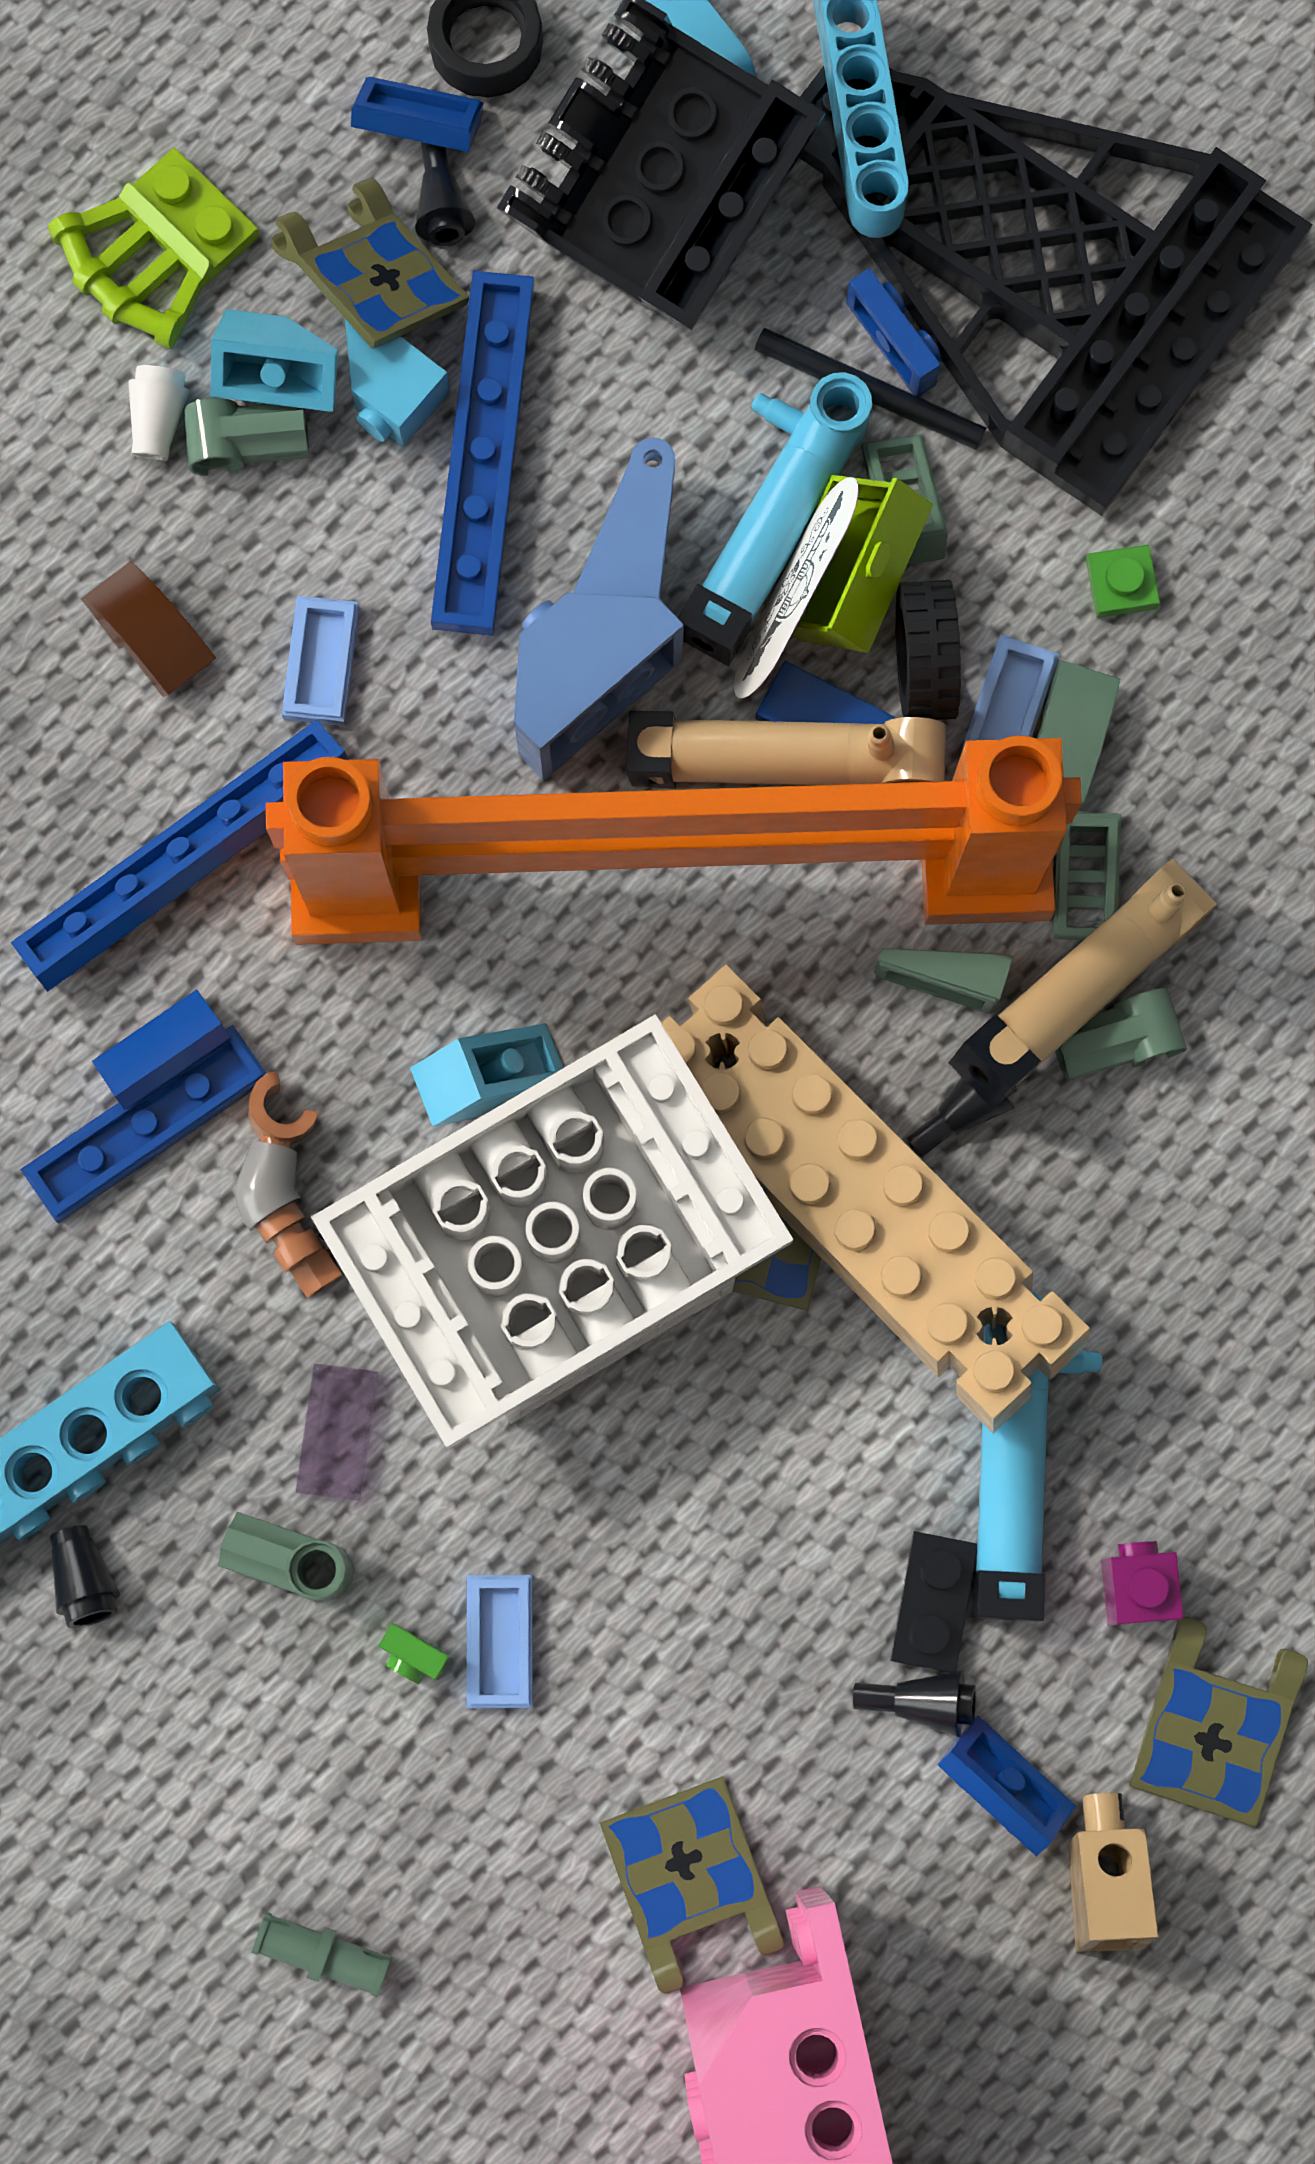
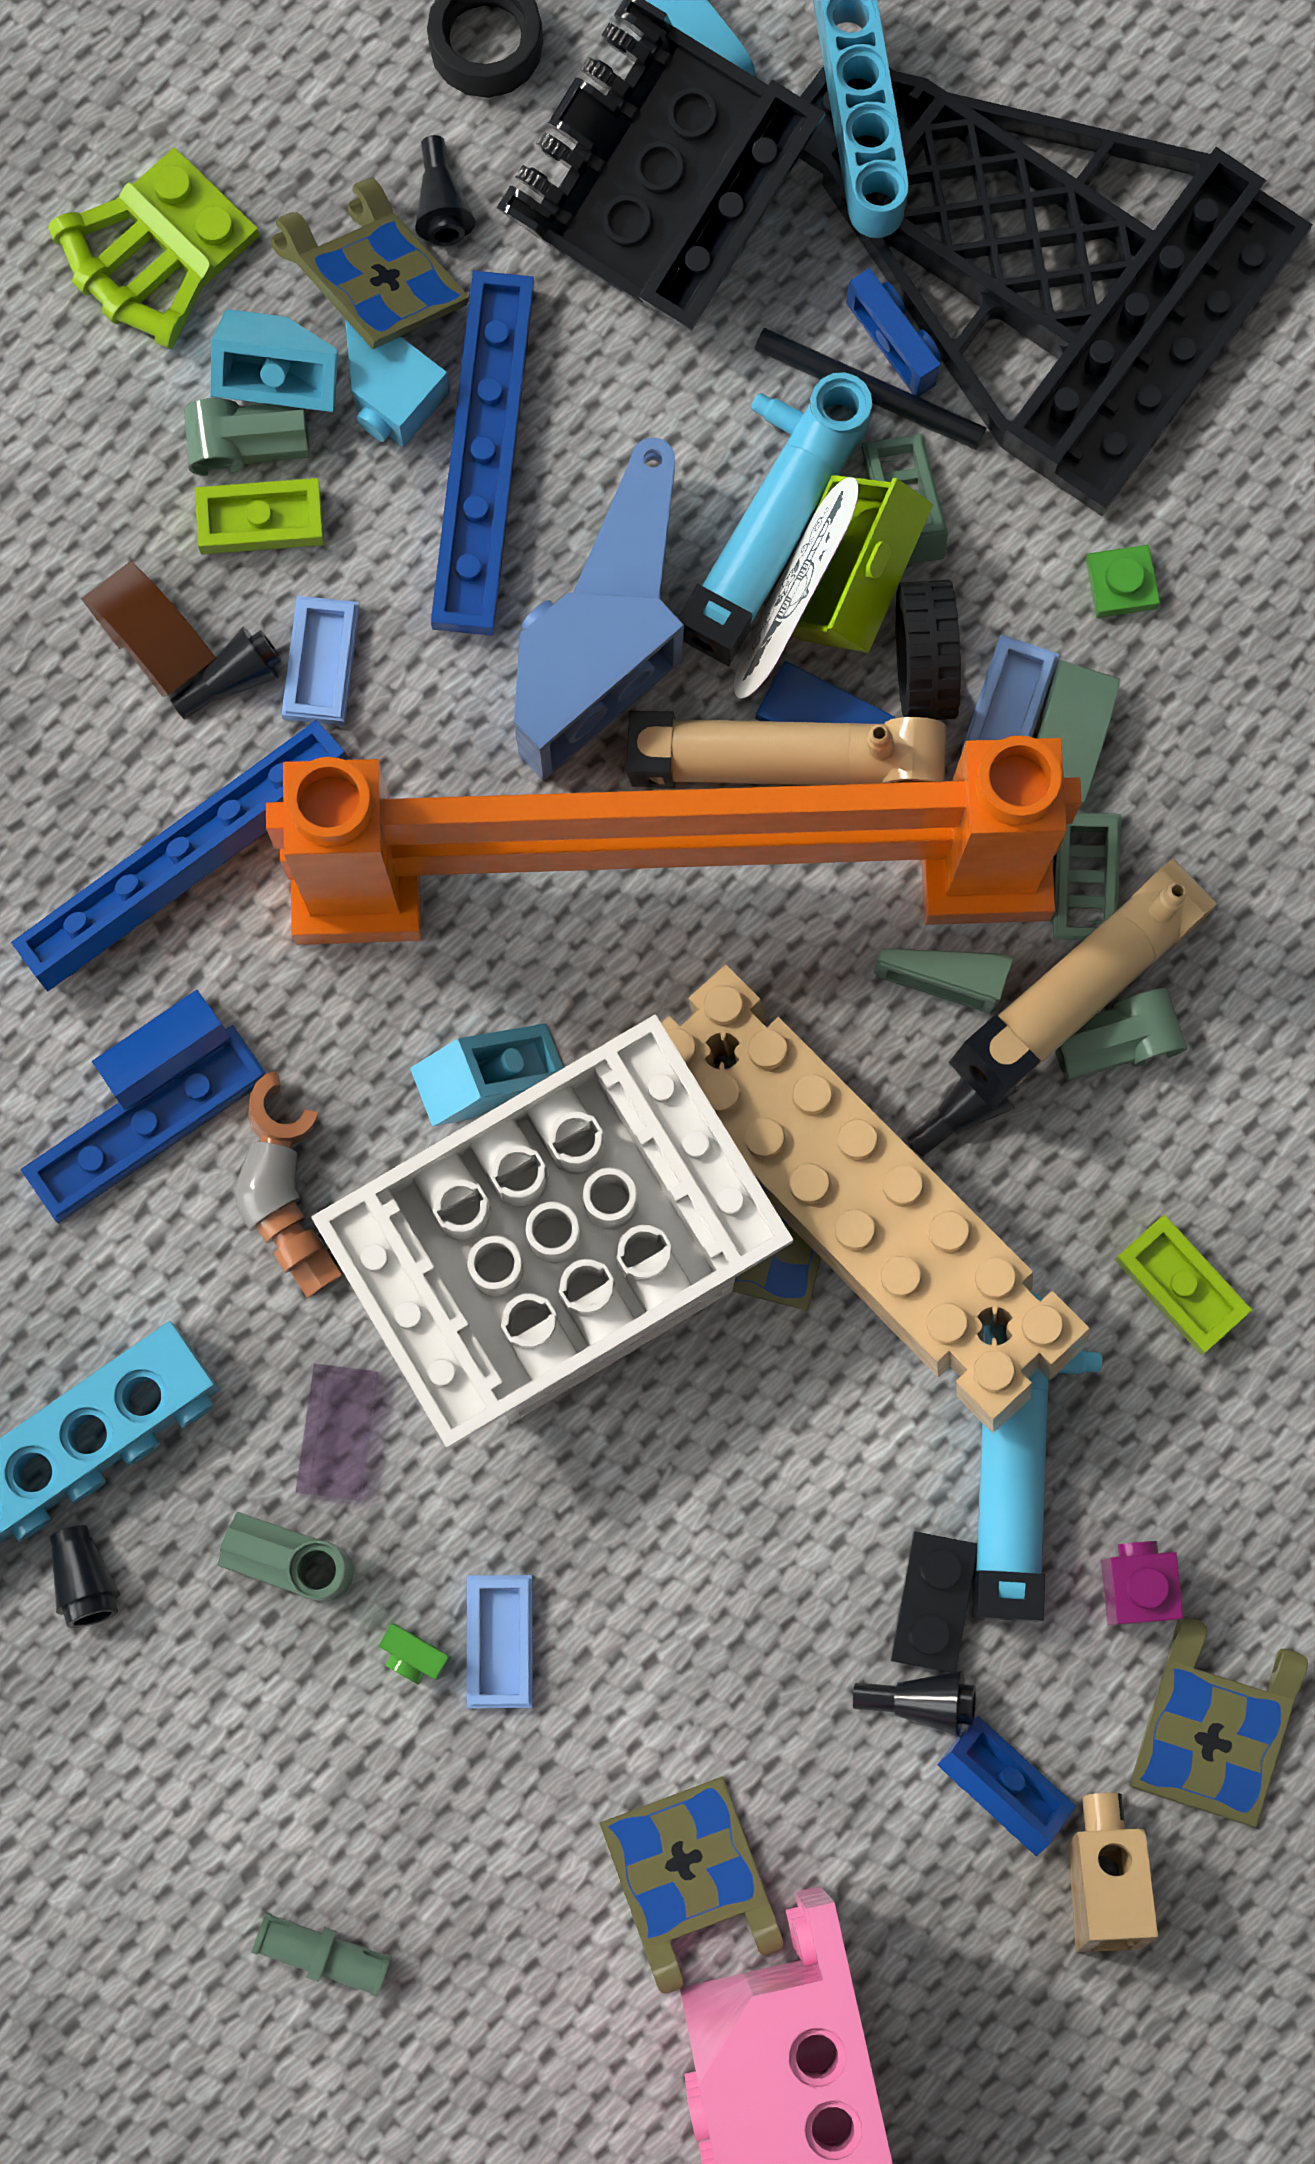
white cone [128,365,190,461] -> none
blue tile [350,76,484,152] -> none
none -> black cone [170,626,282,720]
none -> lime plate [194,478,325,555]
none -> lime plate [1114,1214,1252,1355]

